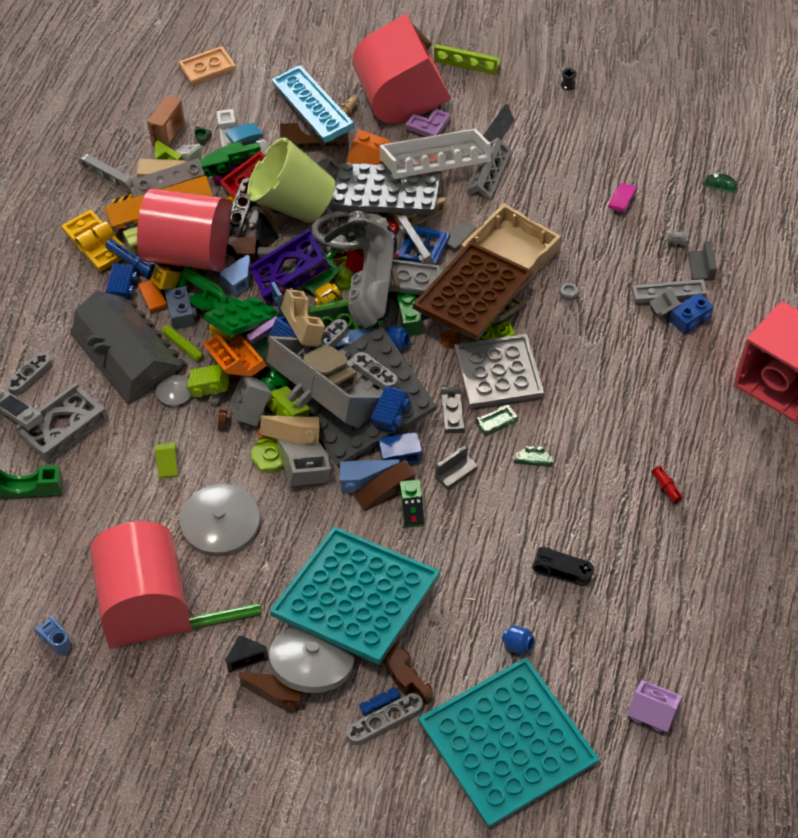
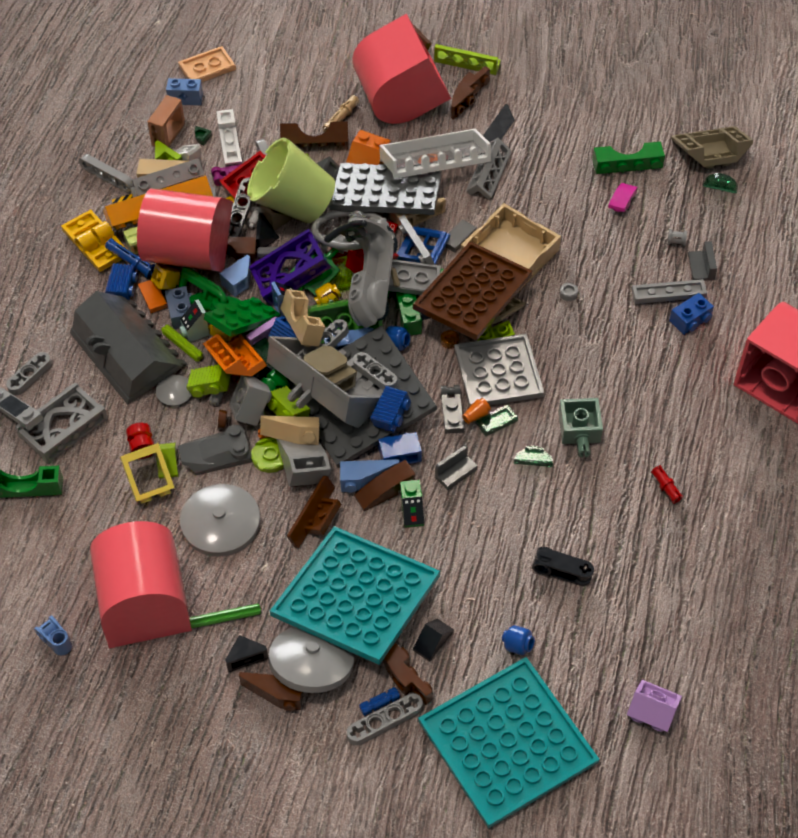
green slope [197,141,261,178] -> none
dark azure slope [225,123,263,143] -> none
medium azure plate [272,65,355,143] -> none
lavender plate [406,109,451,137] -> none
black bush [561,68,577,90] -> none
light grey panel [649,288,680,318] -> none
none -> light yellow window [120,443,174,504]
none -> red wheel [126,422,154,459]
none -> medium blue brick [166,78,203,105]
none -> dark grey slope [178,425,252,476]
none -> light aqua slope [179,299,209,342]
none -> reddish brown bracket [287,476,342,548]
none -> black slope [413,619,454,662]
none -> reddish brown slope [451,66,490,120]
none -> orange cone [462,398,491,424]
none -> sand green brick [558,398,603,458]
none -> green arch [592,141,665,174]
none -> dark tan slope [671,126,753,168]

